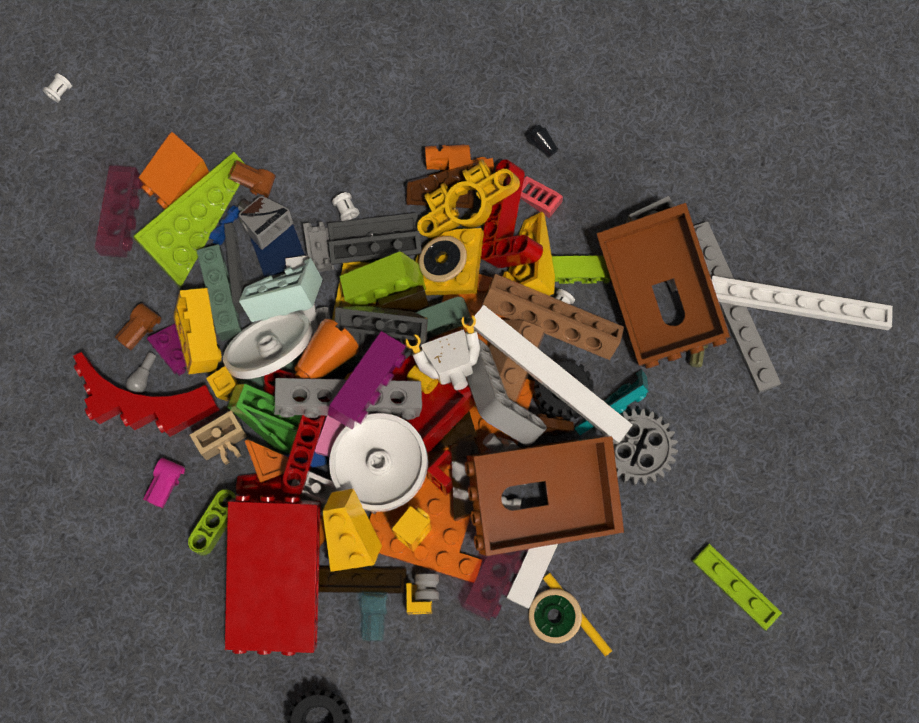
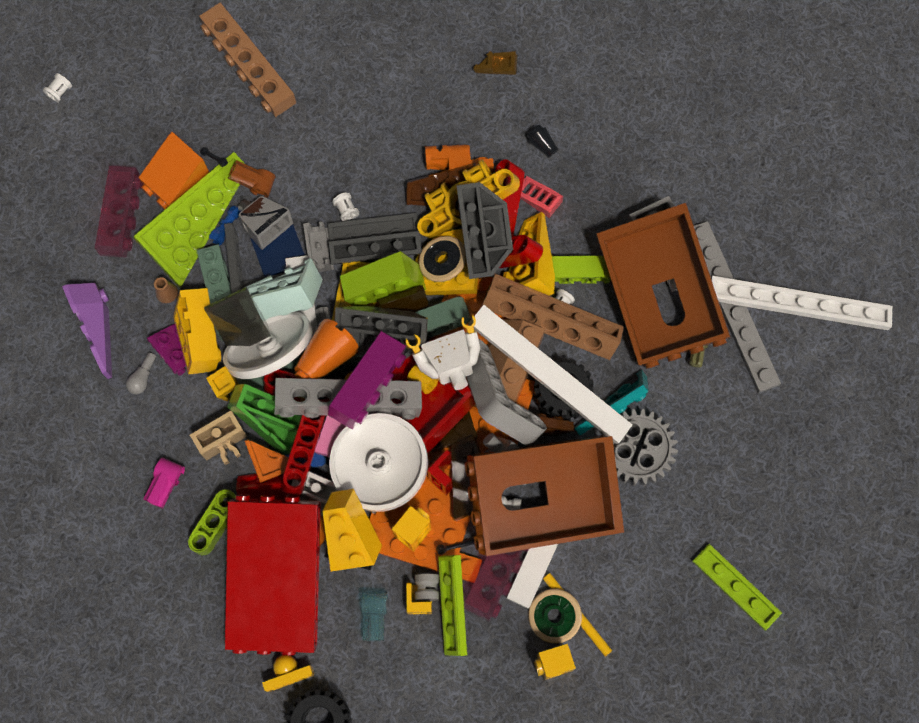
red arch [73,352,220,437] -> none
dark orange piece [115,303,161,351] -> none
dark brown tile [319,568,407,594] -> none
none -> medium lavender wedge [62,283,112,379]
none -> medium nougat cone [154,277,178,303]
none -> medium nougat brick [199,2,296,117]
none -> black hinge [200,147,228,167]
none -> clear smoke slope [204,287,271,346]
none -> yellow tile [262,655,315,692]
none -> black hinge [436,540,474,555]
none -> lime tile [438,555,467,656]
none -> dark grey wedge [457,182,513,279]
none -> pearl gold slope [474,51,517,75]
none -> yellow brick [534,644,576,680]

